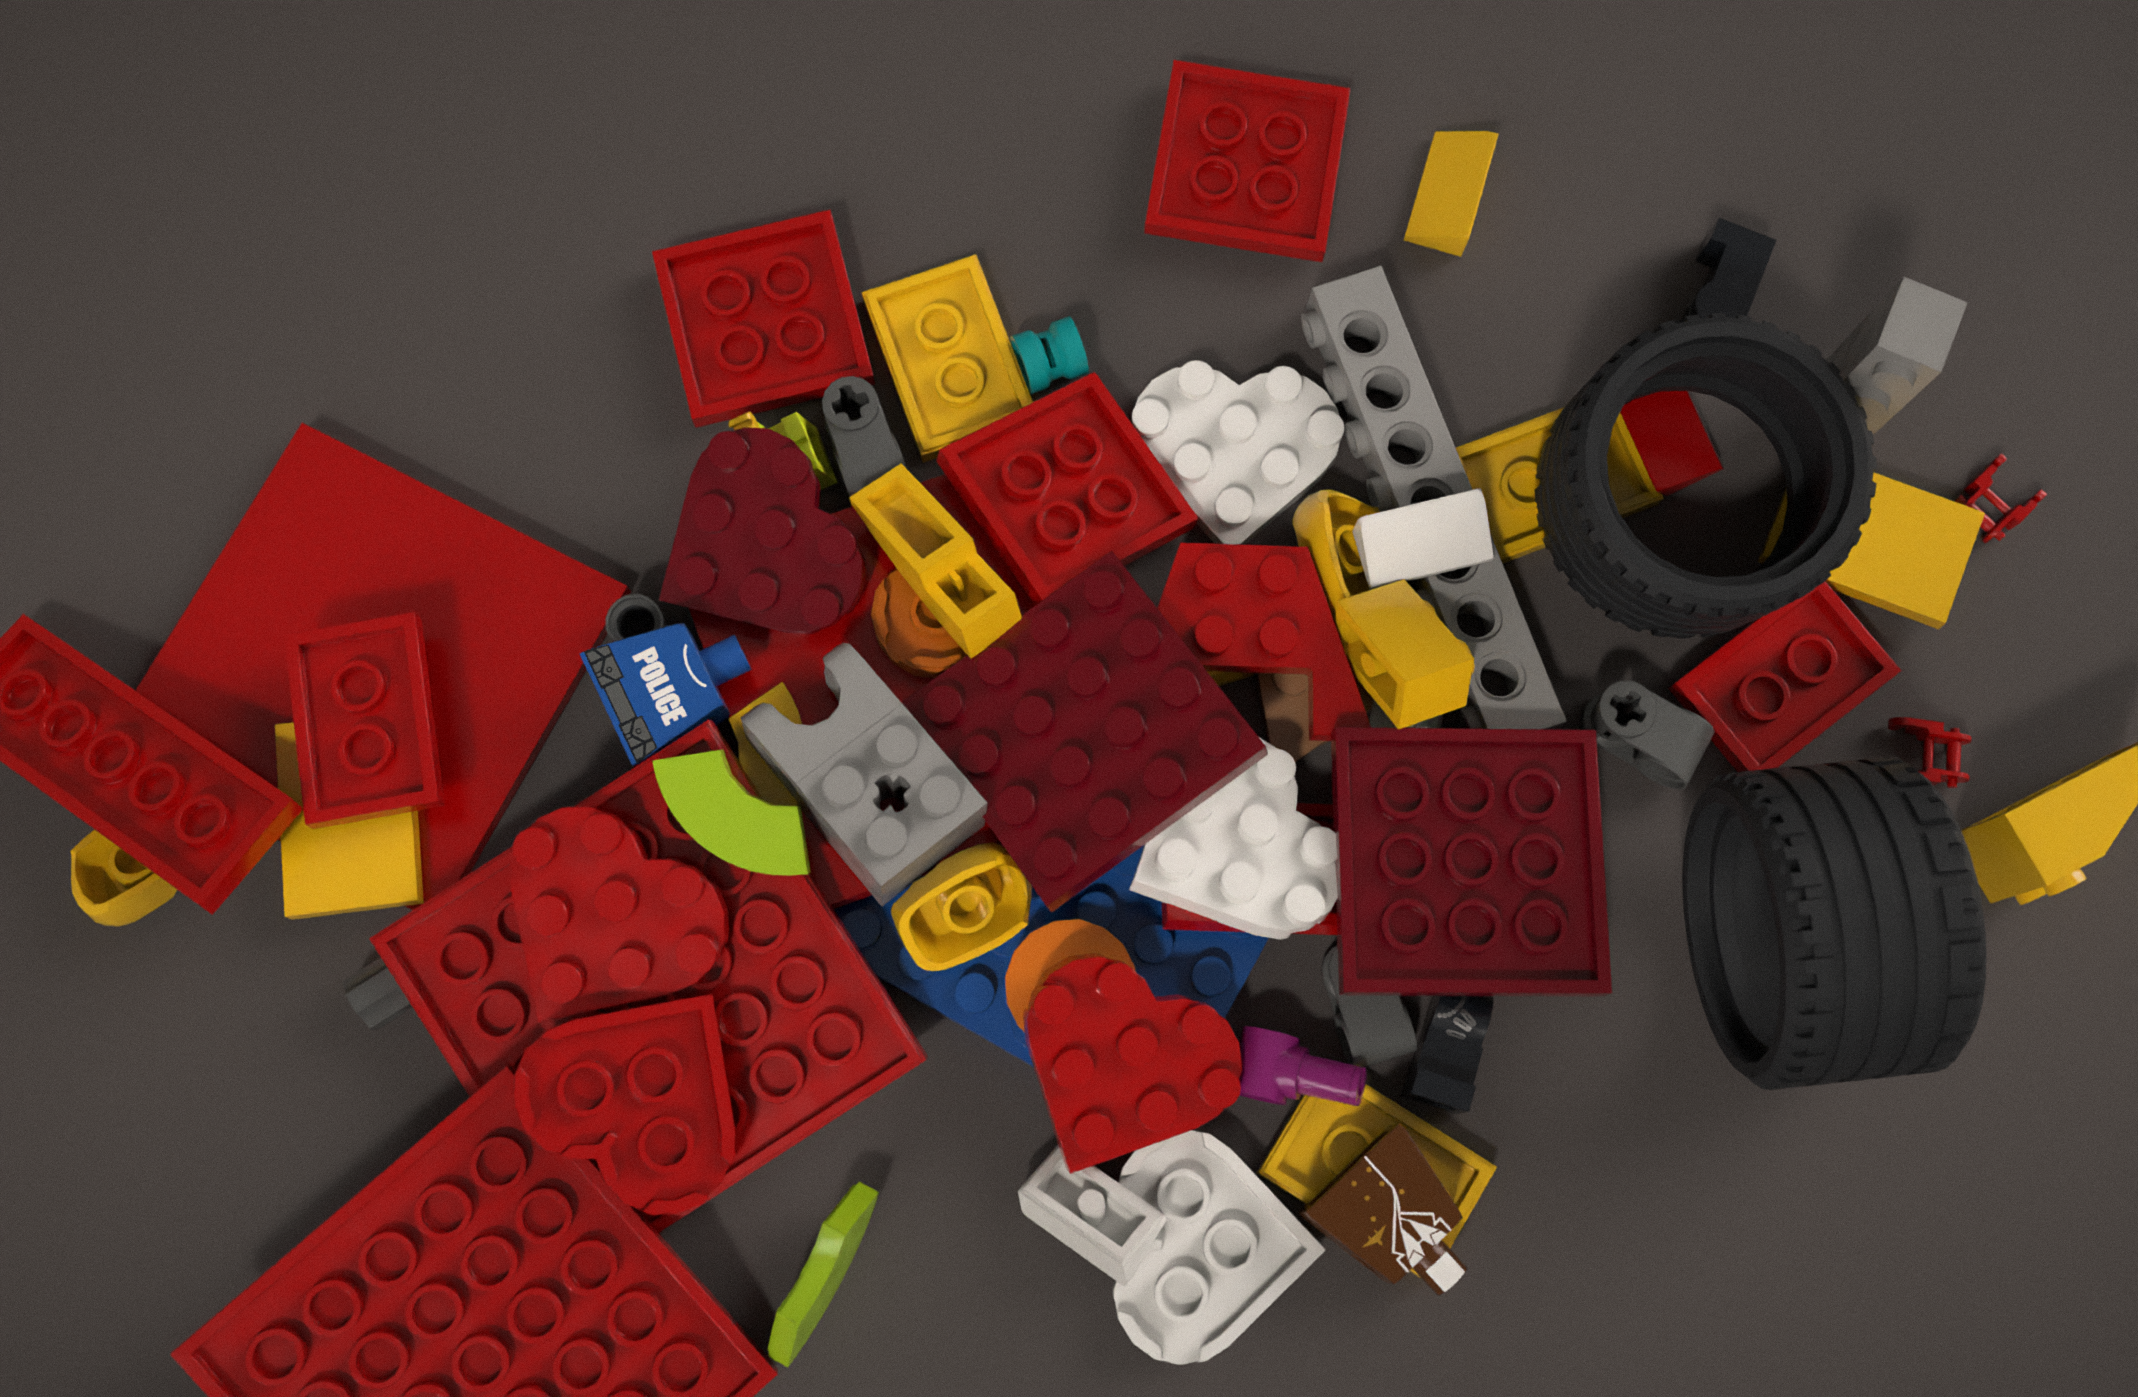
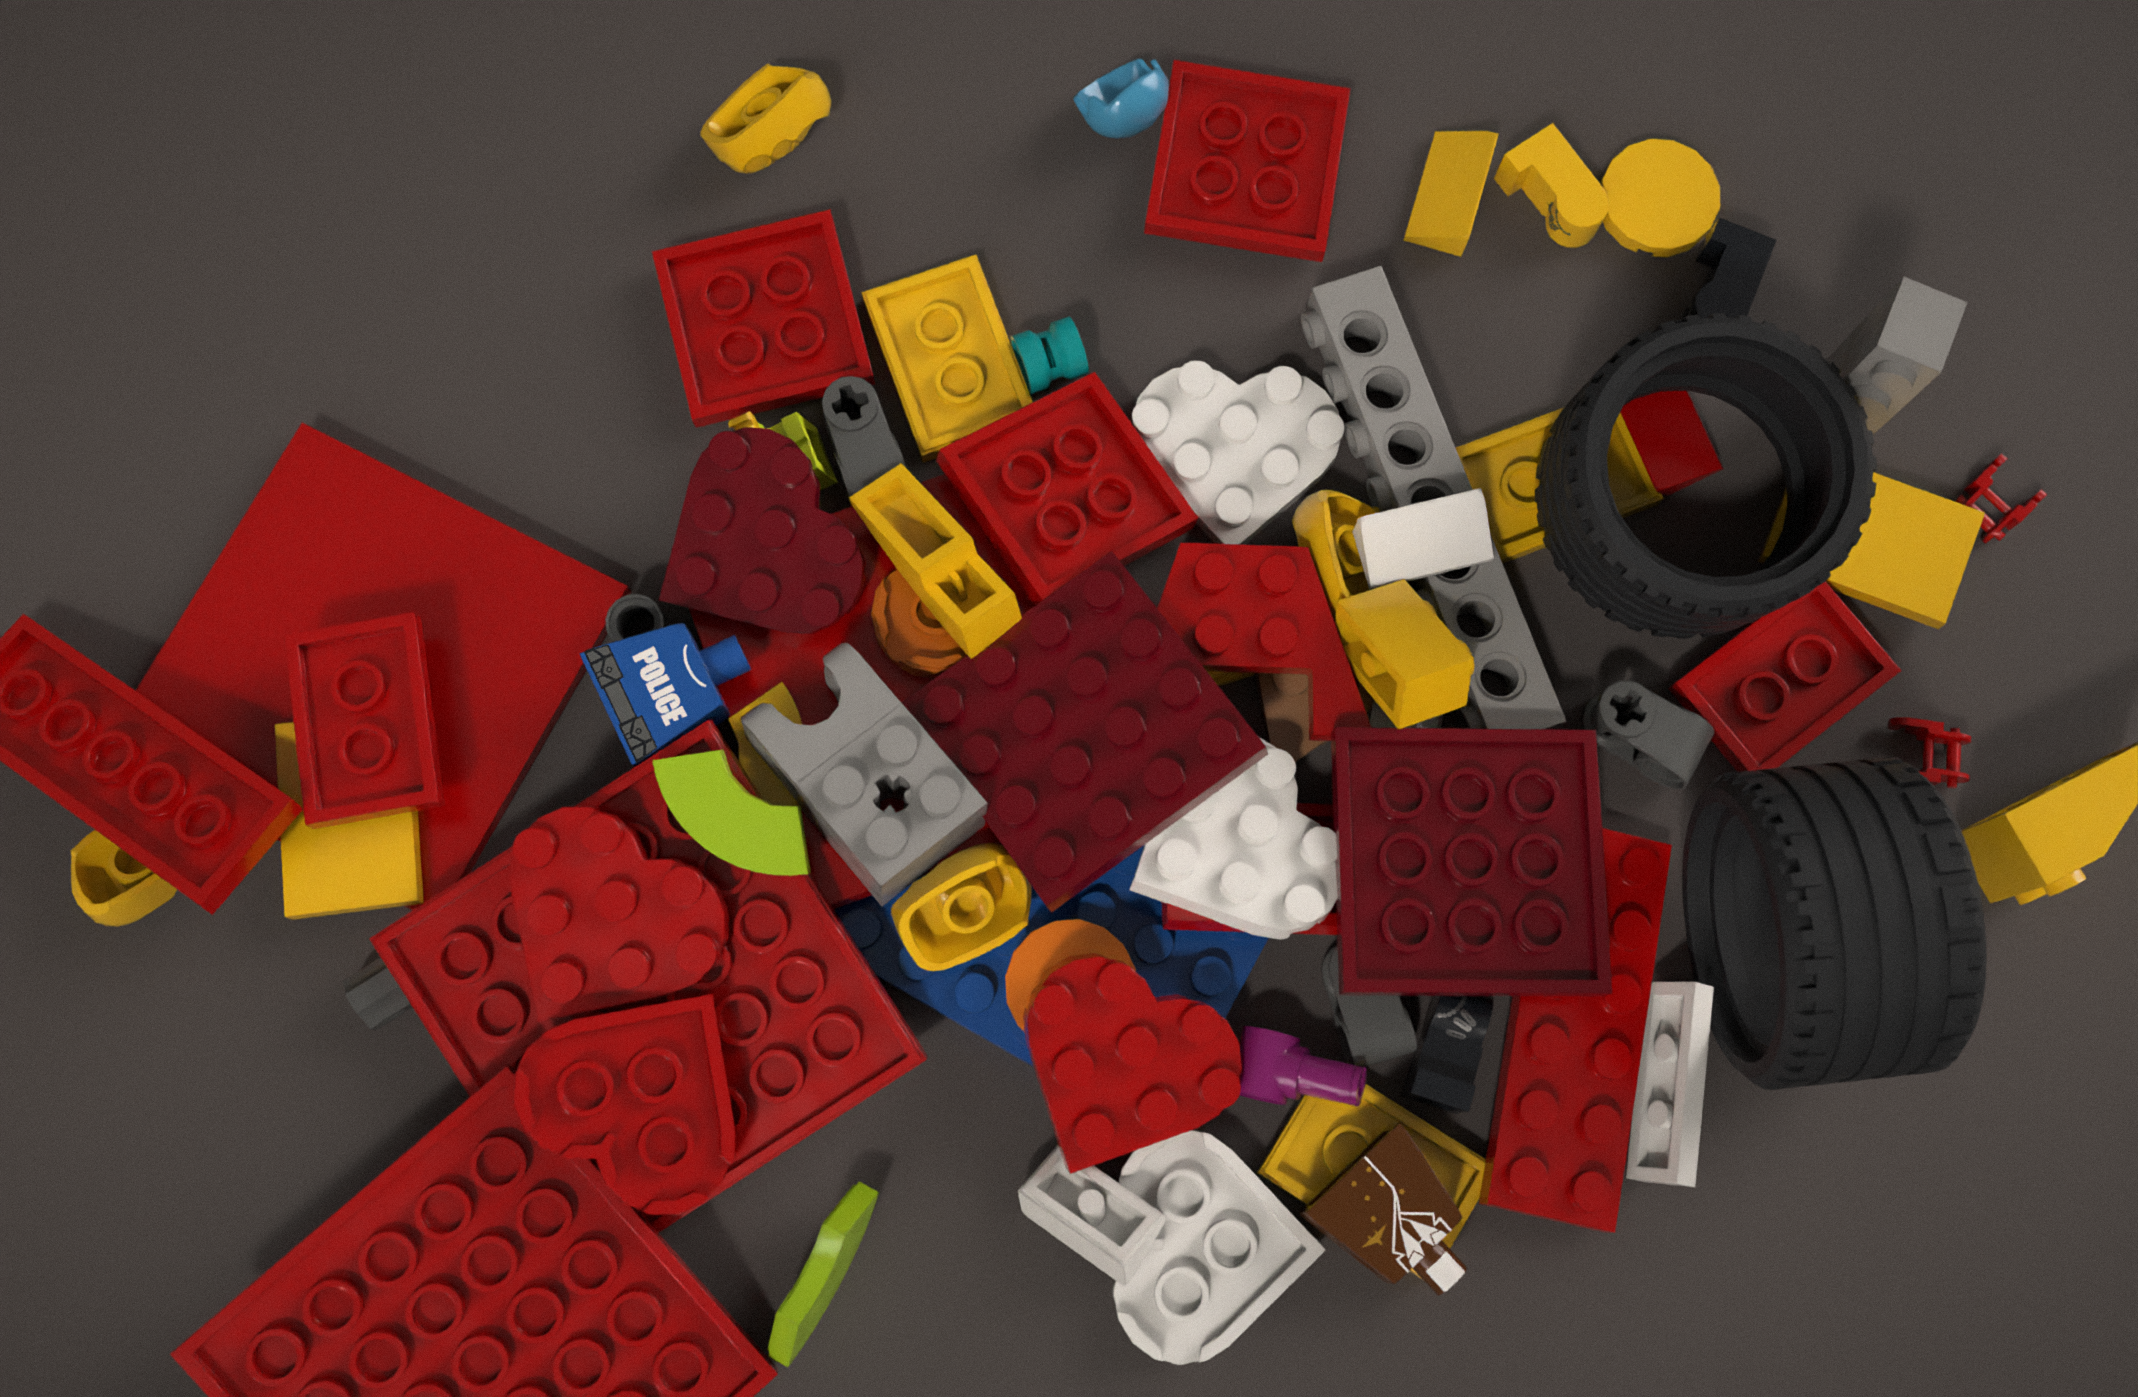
none -> yellow piece [700,63,831,174]
none -> dark azure hair [1073,58,1169,138]
none -> red plate [1479,828,1672,1233]
none -> yellow leg [1494,123,1609,248]
none -> yellow tile [1600,139,1720,258]
none -> white plate [1626,982,1714,1187]

